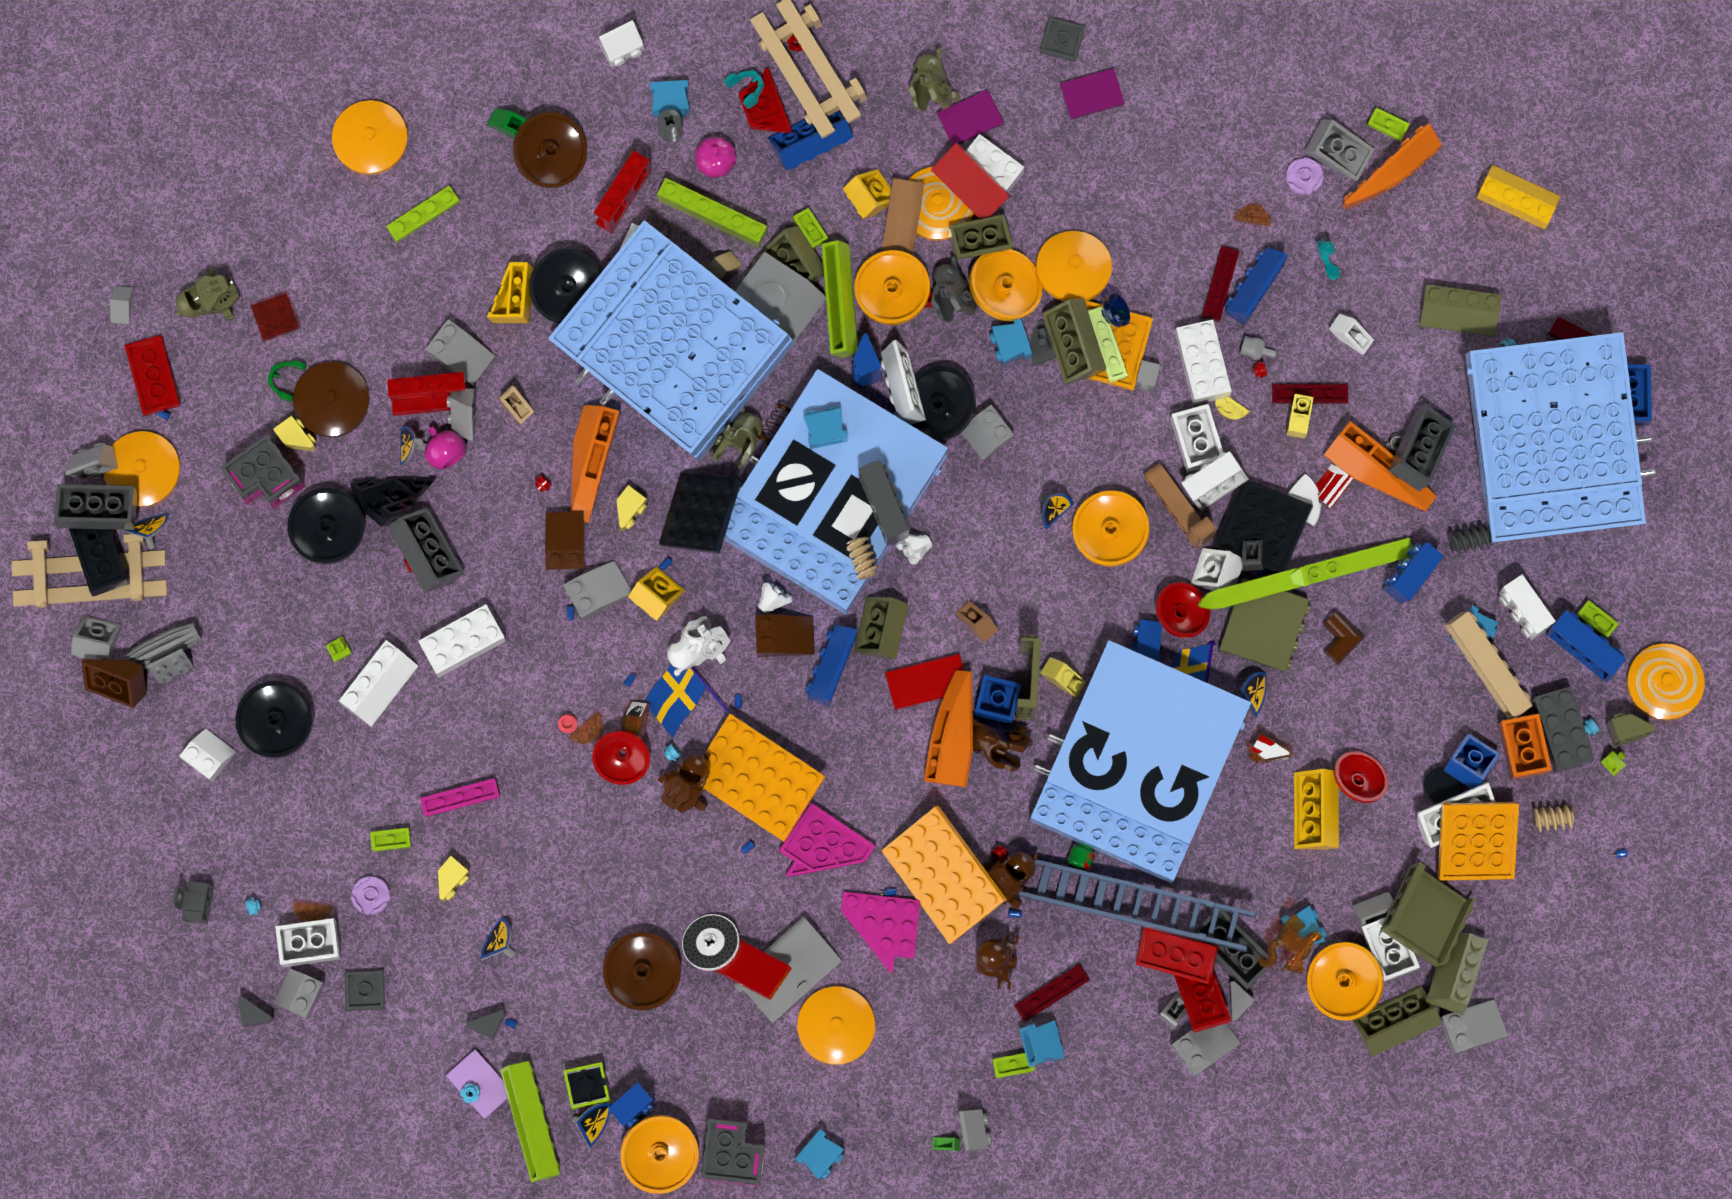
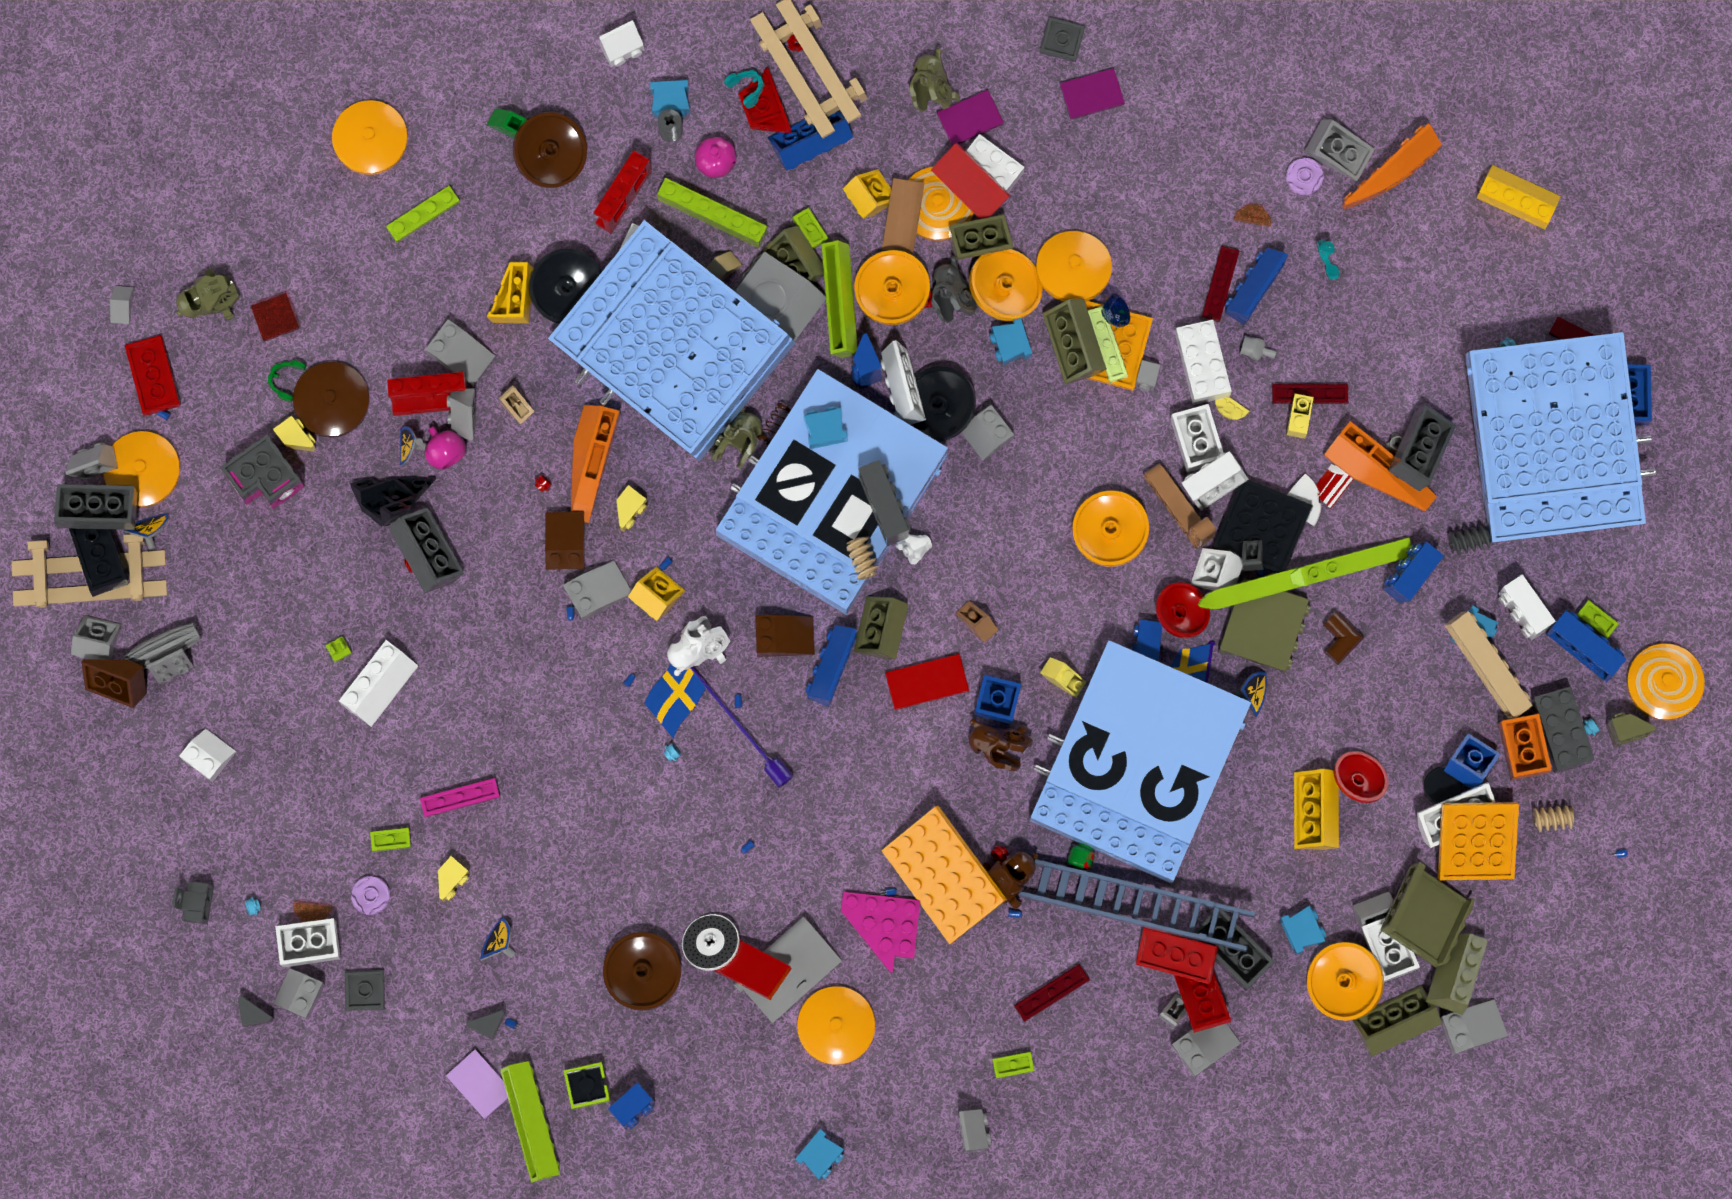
black dish [235,681,313,758] -> none
black dish [287,488,365,565] -> none
white brick [418,604,506,678] -> none
medium azure plate [460,1084,480,1103] -> none
coral plate [558,714,577,734] -> none
clear orange tile [569,712,603,744] -> none
shield [573,1103,612,1148] -> none
red dish [592,730,650,785] -> none
light orange dish [620,1115,699,1194] -> none
clear orange slope [621,700,651,741] -> none
reddish brown helmet [658,752,711,813] -> none
black plate [659,472,742,554] -> none
dark grey piece [701,1119,765,1187] -> none
light orange plate [703,714,826,842] -> none
white rock [757,583,793,614] -> none
dark pink wing [779,803,876,878] -> none
orange wedge [924,671,973,787] -> none
bright green piece [932,1137,961,1151] -> none
reddish brown helmet [976,934,1020,990] -> none
olive panel [1015,635,1041,720] -> none
dark azure hips [1019,1020,1065,1067] -> none
dark grey shield [1030,319,1056,366] -> none
shield [1039,493,1074,530] -> none
light grey slope [1229,981,1255,1022] -> none
slope [1247,732,1293,764] -> none
red plate [1253,361,1268,379] -> none
clear orange animal [1259,914,1323,974] -> none
white slope [1329,314,1374,355] -> none
lime plate [1367,108,1410,142] -> none
olive slope [1419,284,1502,337] -> none
lime tile [1601,751,1627,776] -> none

